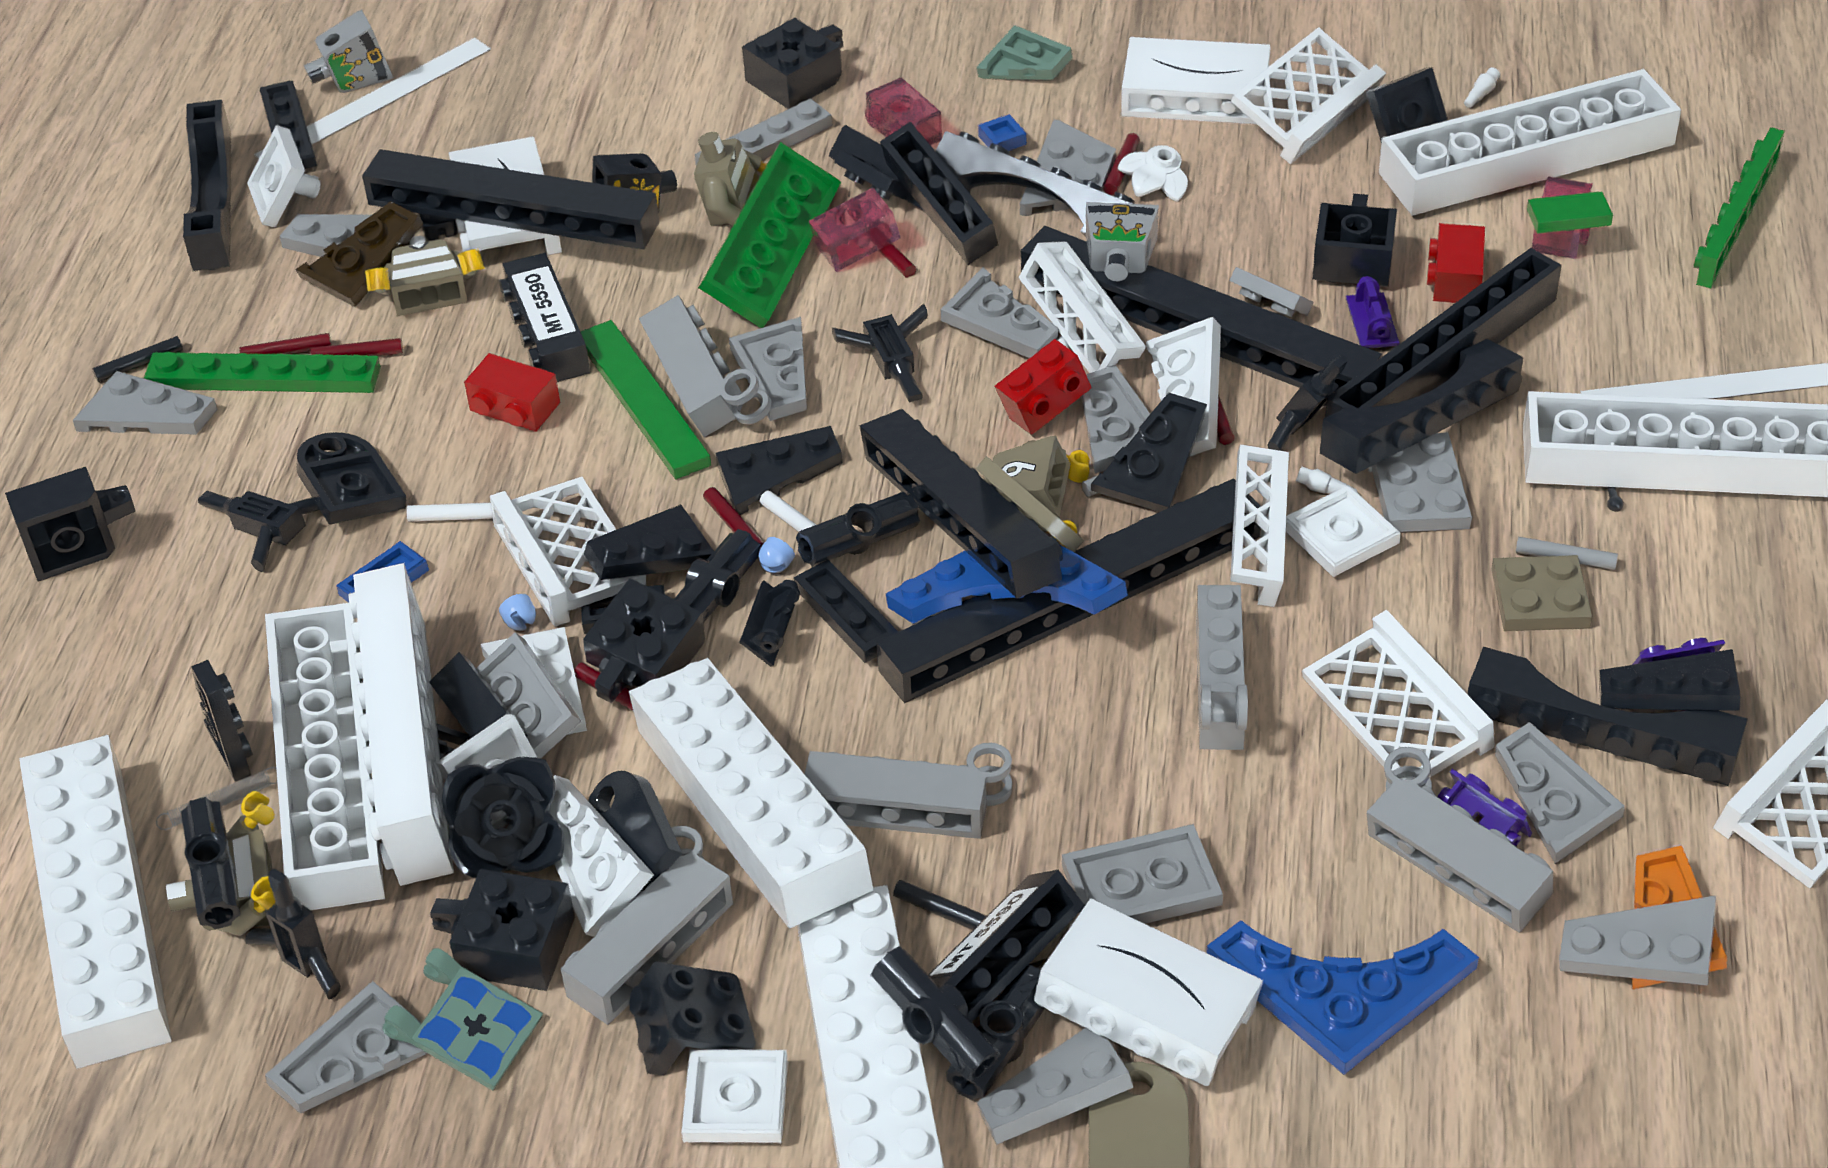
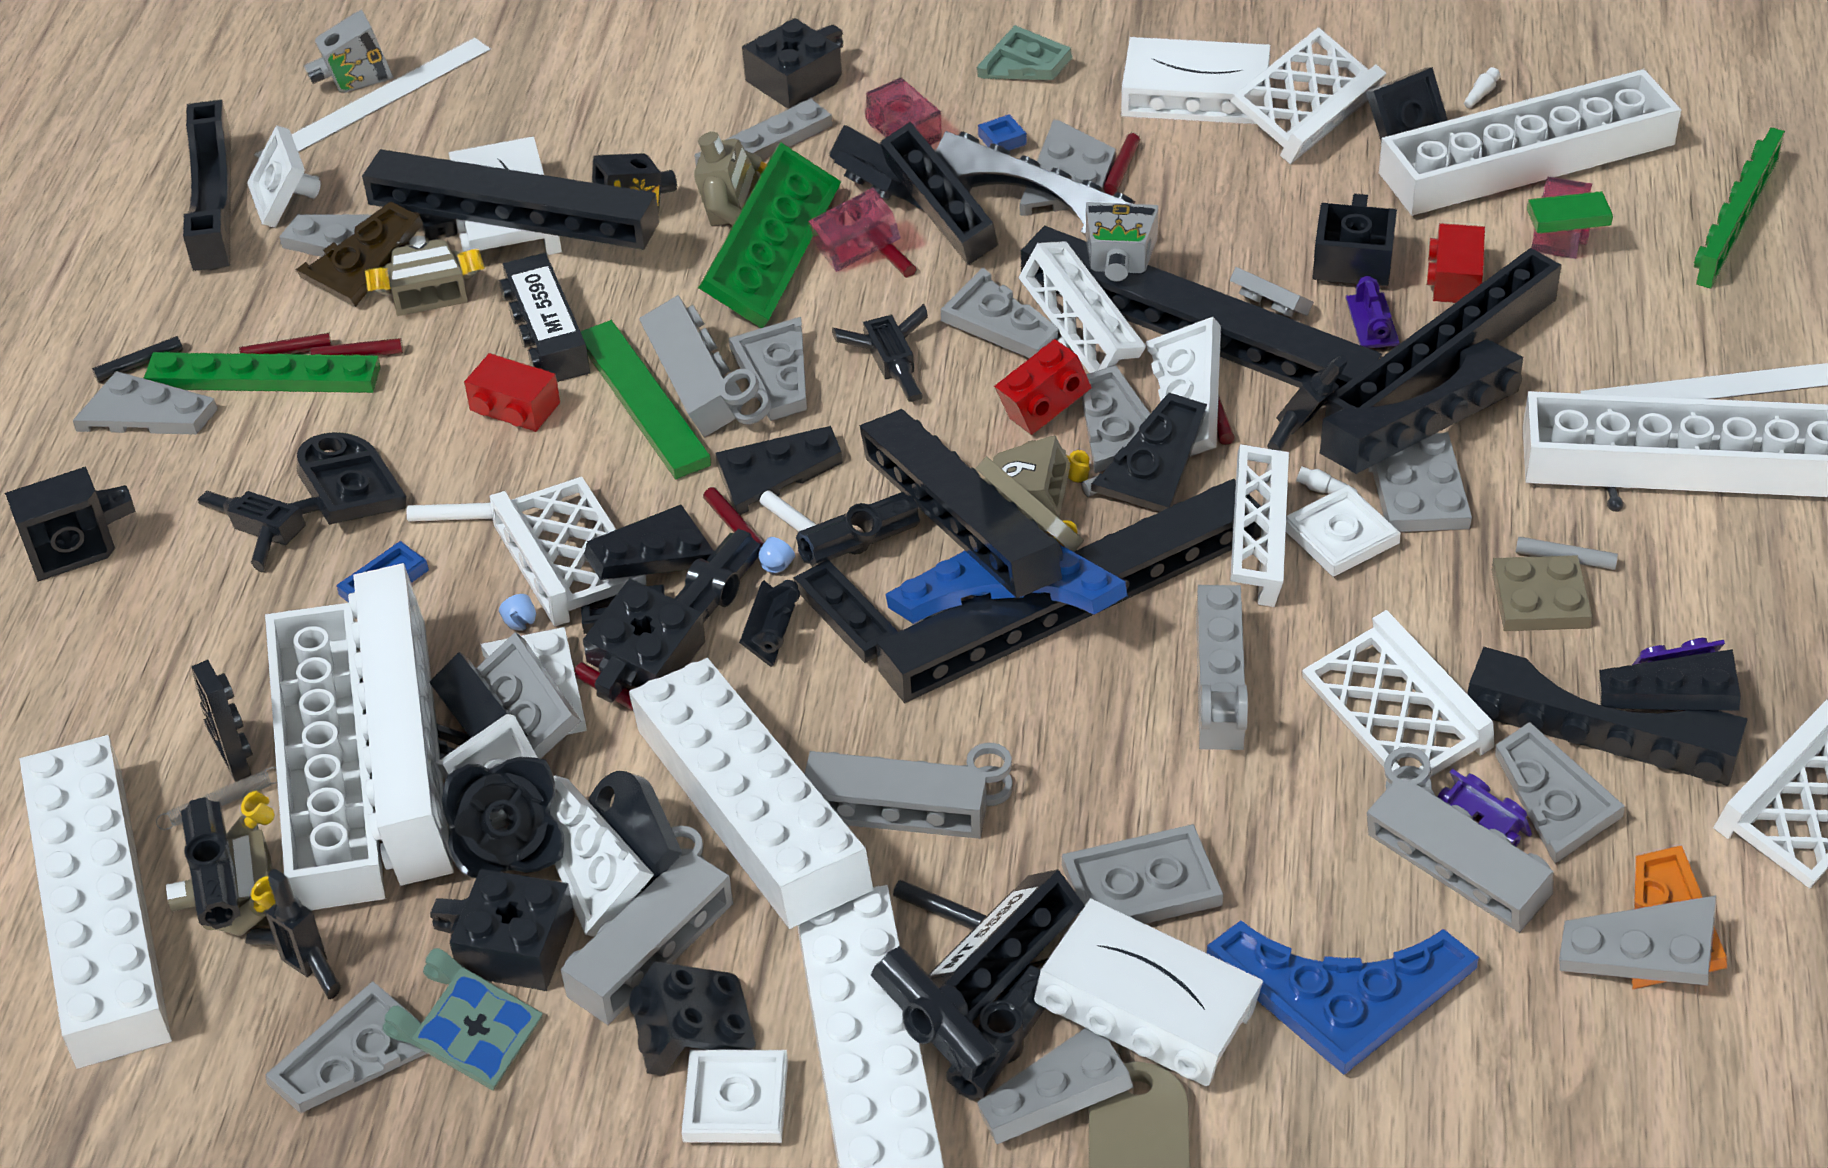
black tile [259,80,317,169] -> none
white plate [1118,145,1188,202] -> none

